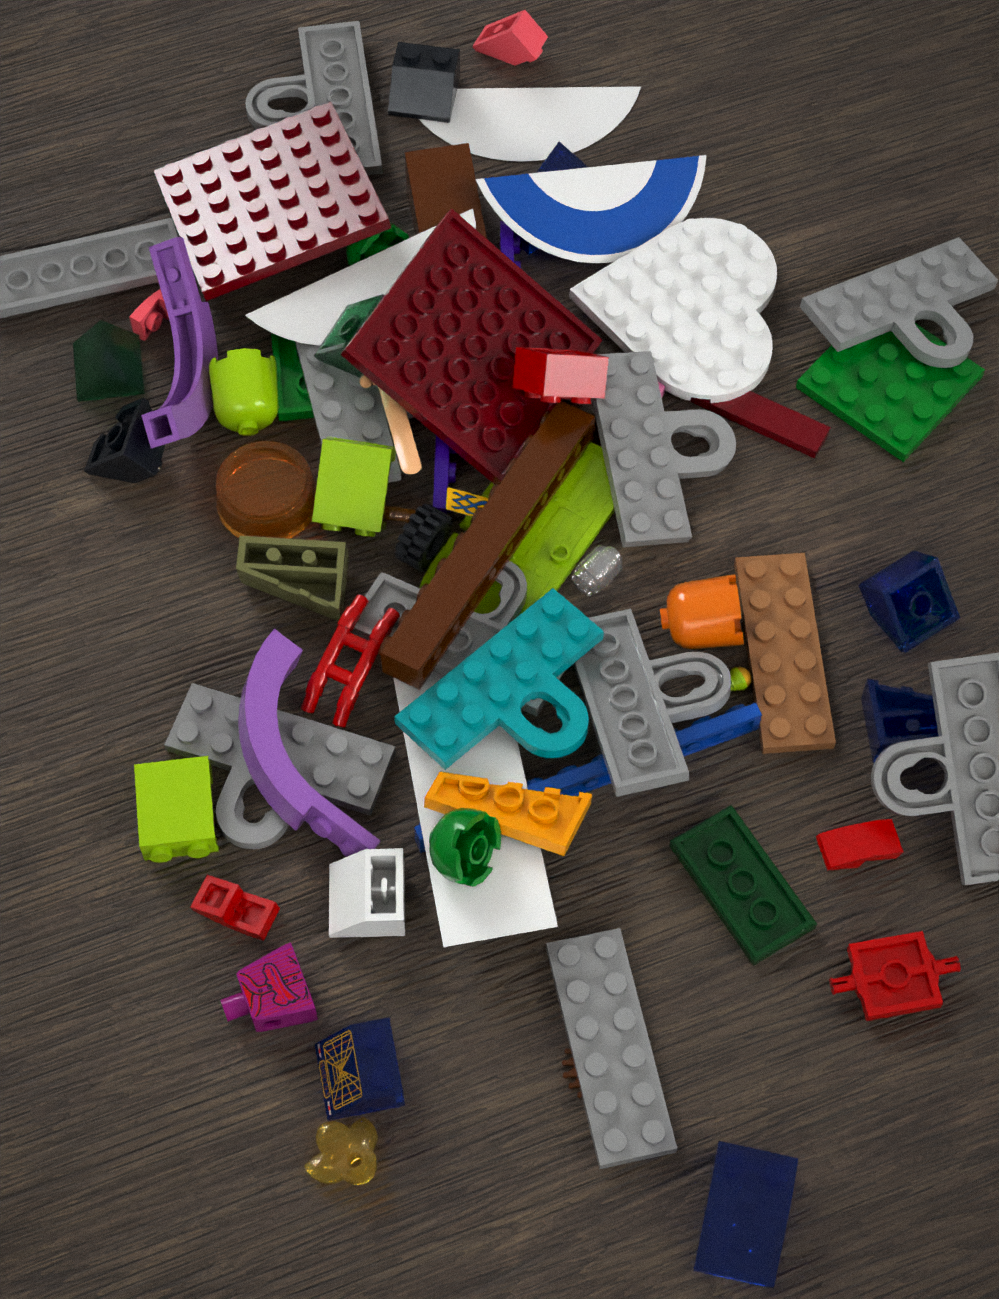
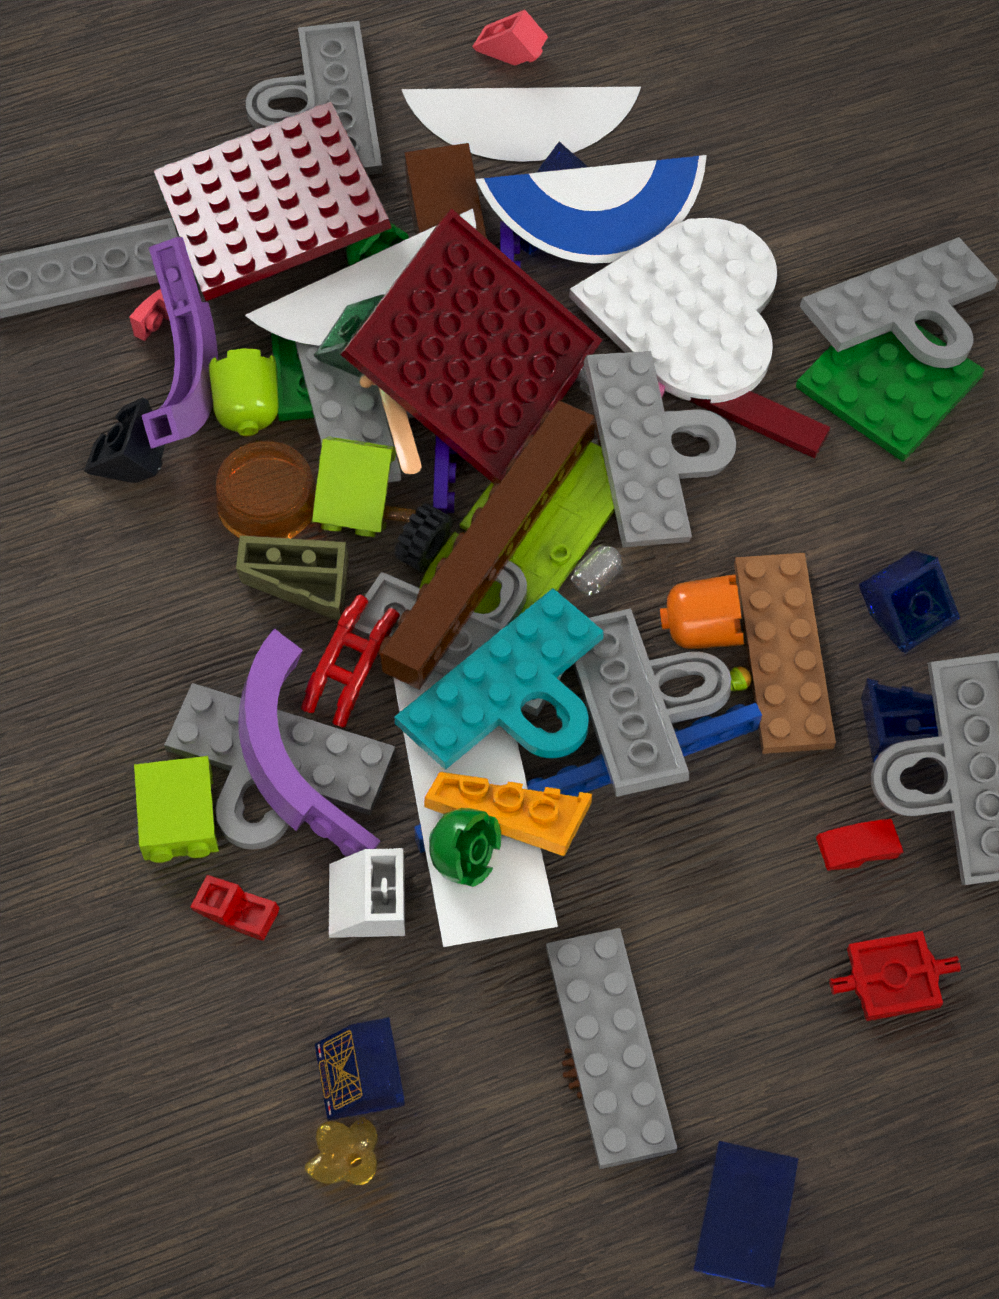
clear green slope [73,320,145,402] -> none
magenta torso [220,942,318,1032] -> none
black slope [388,42,460,123] -> none
yellow sticker [446,487,488,517] -> none
brick [513,347,609,404] -> none
dark green tile [669,805,817,966] -> none

